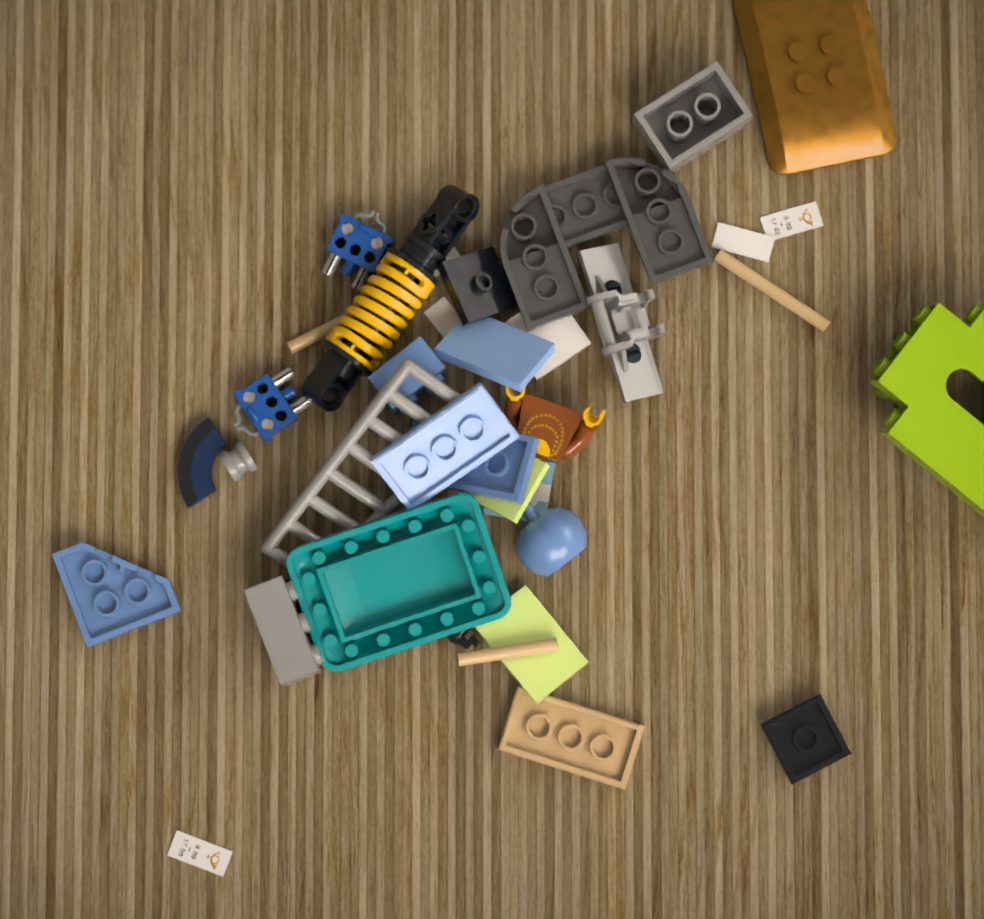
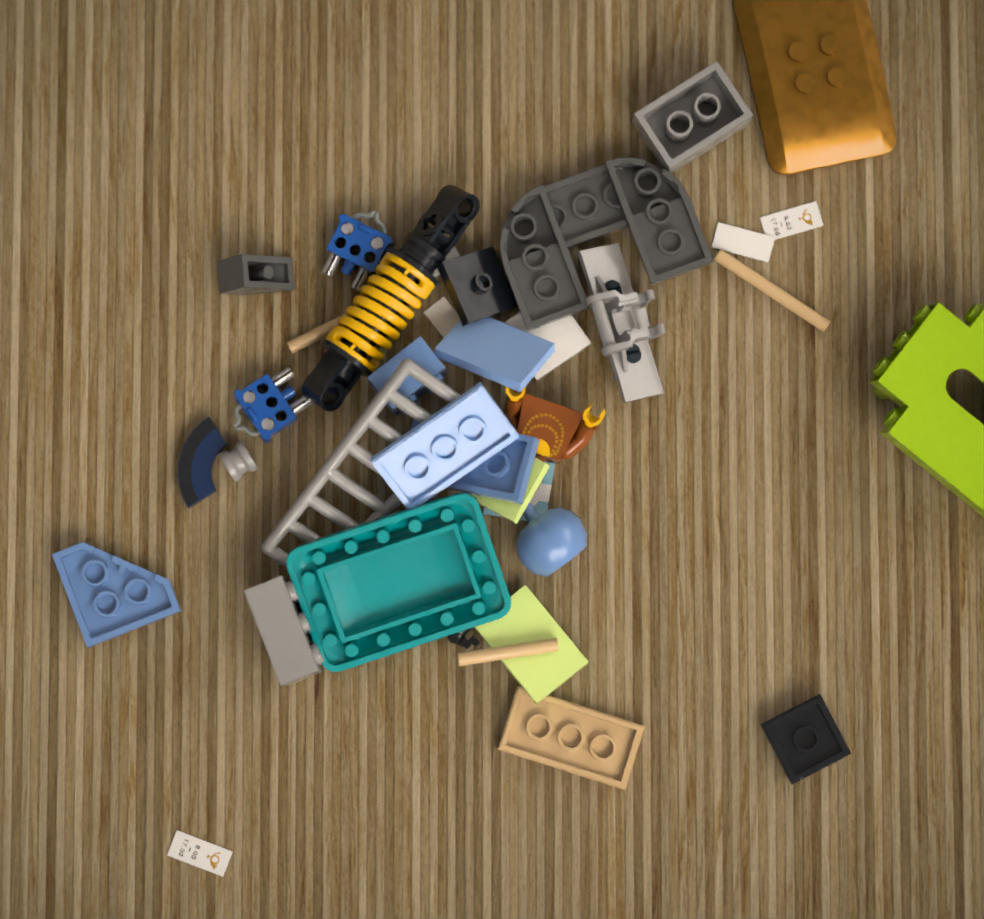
none -> dark grey slope [216,254,295,295]

